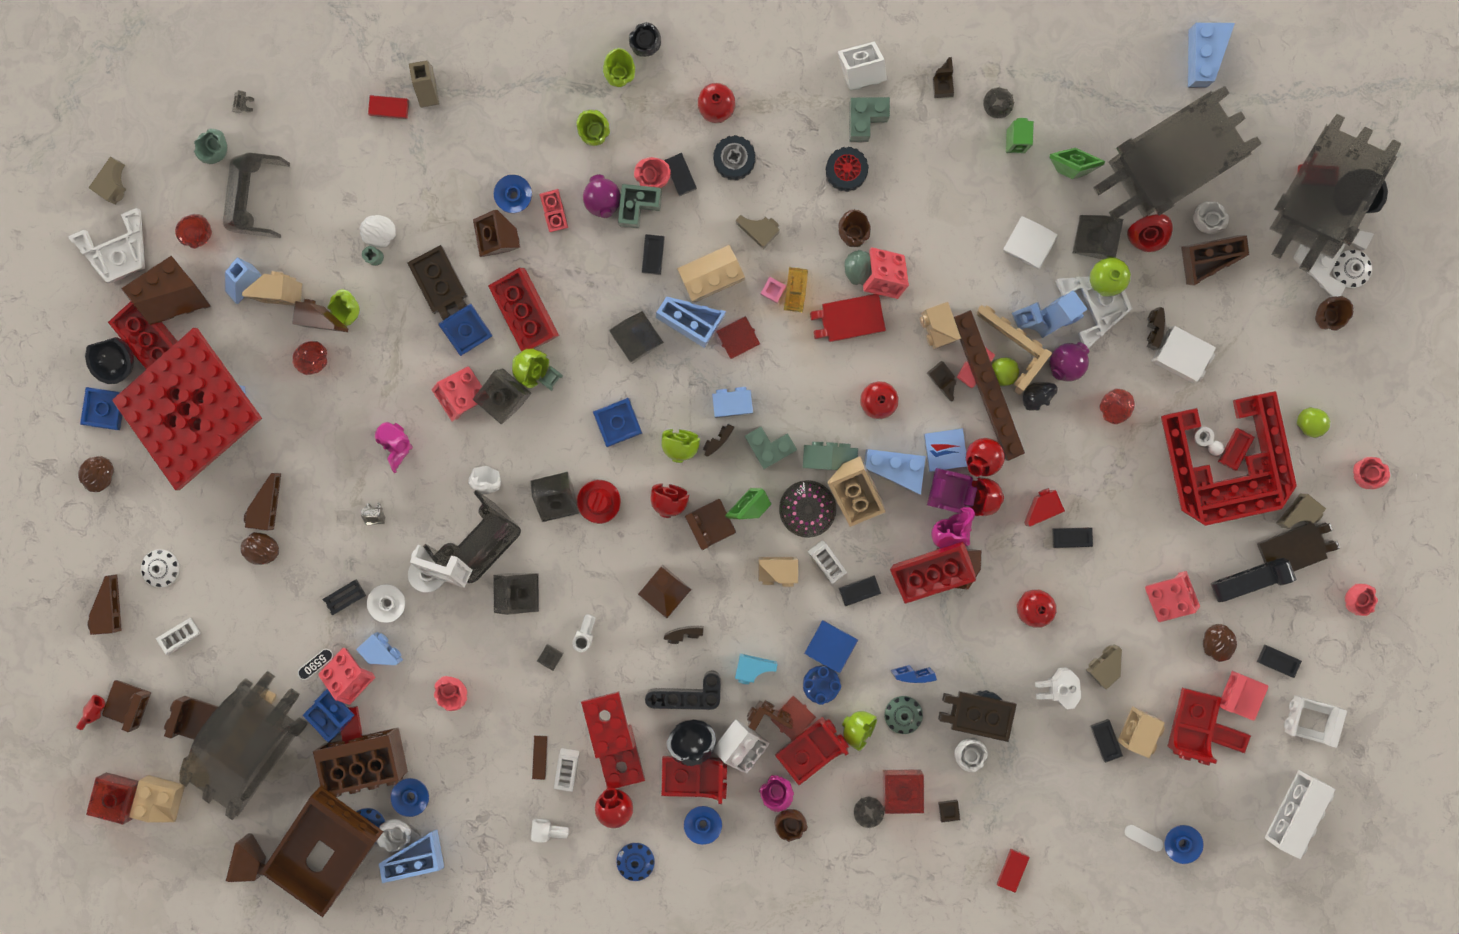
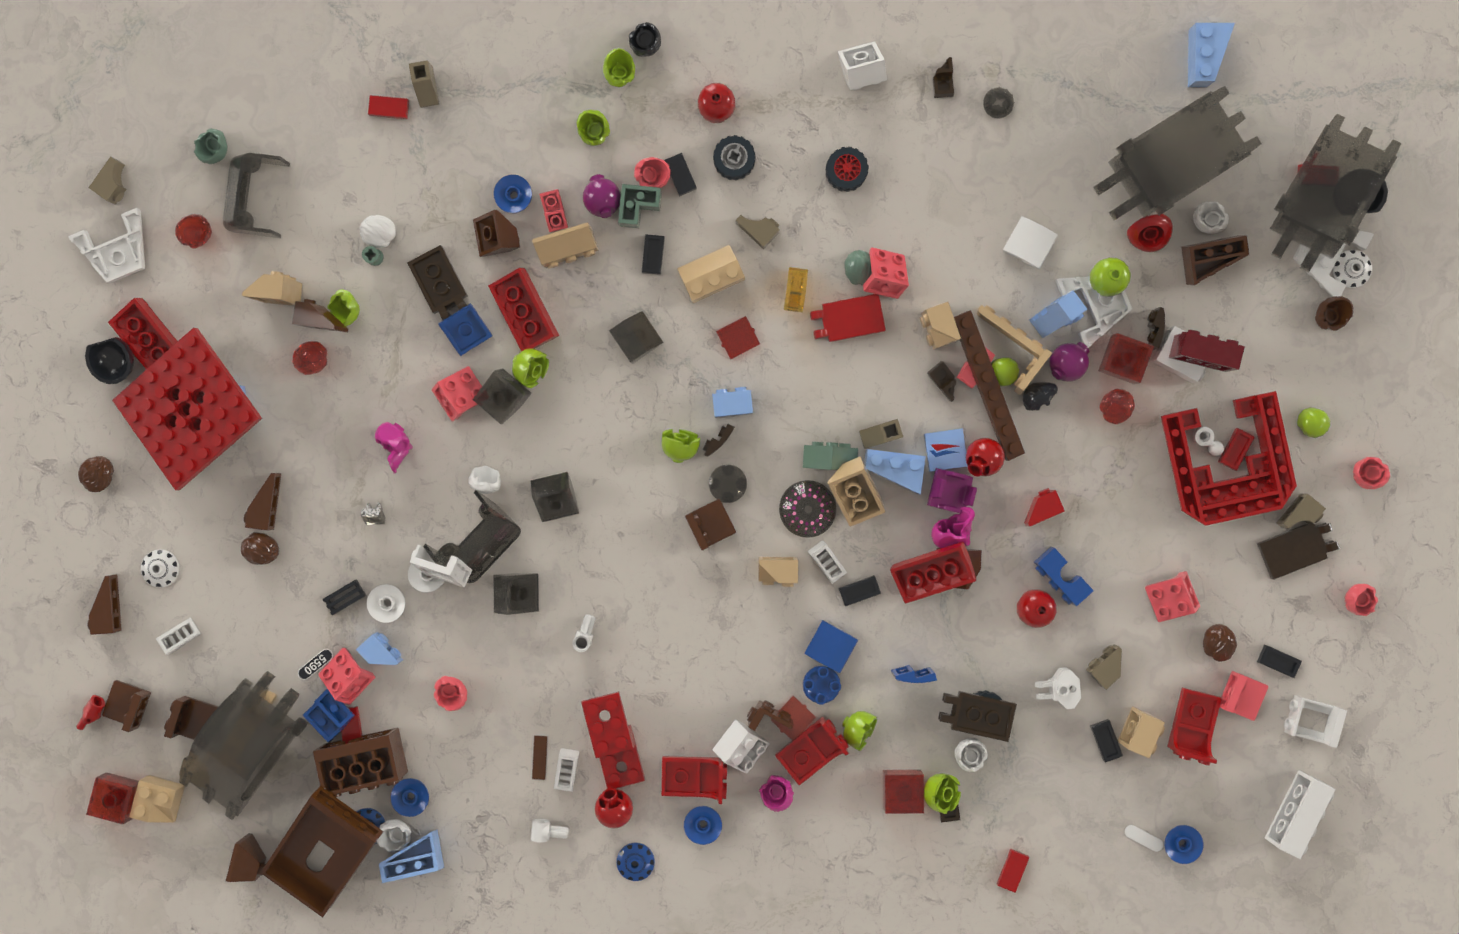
blue tile [80,387,122,430] -> none
reddish brown wedge [121,256,211,325] -> none
light blue slope [225,257,262,304] -> none
clear smoke tile [232,90,254,114] -> none
clear smoke tile [537,644,563,671] -> none
sand green bush [538,366,563,391] -> none
red hat [577,480,621,524] -> none
blue tile [593,398,643,447] -> none
reddish brown slope [638,565,692,618] -> none
black beam [645,670,721,710] -> none
red cylinder [650,484,690,518] -> none
light blue wedge [656,297,726,348] -> none
dark brown slope [664,626,704,644] -> none
black cylinder [667,719,716,766] -> none
bright green slope [725,488,772,519] -> none
medium azure arch [735,653,778,684] -> none
sand green brick [745,427,797,469] -> none
bright pink tile [760,277,786,303] -> none
reddish brown hair [774,809,808,842] -> none
reddish brown hair [838,209,871,247] -> none
sand green brick [849,97,890,142] -> none
clear smoke gear [853,796,884,828] -> none
red cylinder [860,381,899,419] -> none
sand green dish [884,696,923,734] -> none
red cylinder [969,478,1004,516] -> none
bright green brick [1006,118,1034,153] -> none
light blue slope [1012,302,1050,332] -> none
bright green slope [1049,148,1105,179] -> none
black tile [1053,527,1093,548] -> none
clear smoke slope [1072,215,1124,259] -> none
black beam [1211,558,1297,602] -> none
red tile [1211,723,1251,753] -> none
none -> tan slope [532,222,599,269]
none -> clear smoke dish [709,465,747,503]
none -> dark tan slope [859,419,903,449]
none -> lime cylinder [923,773,961,814]
none -> blue arch [1034,547,1094,606]
none -> clear red brick [1098,333,1154,384]
none -> dark red brick [1169,330,1245,372]

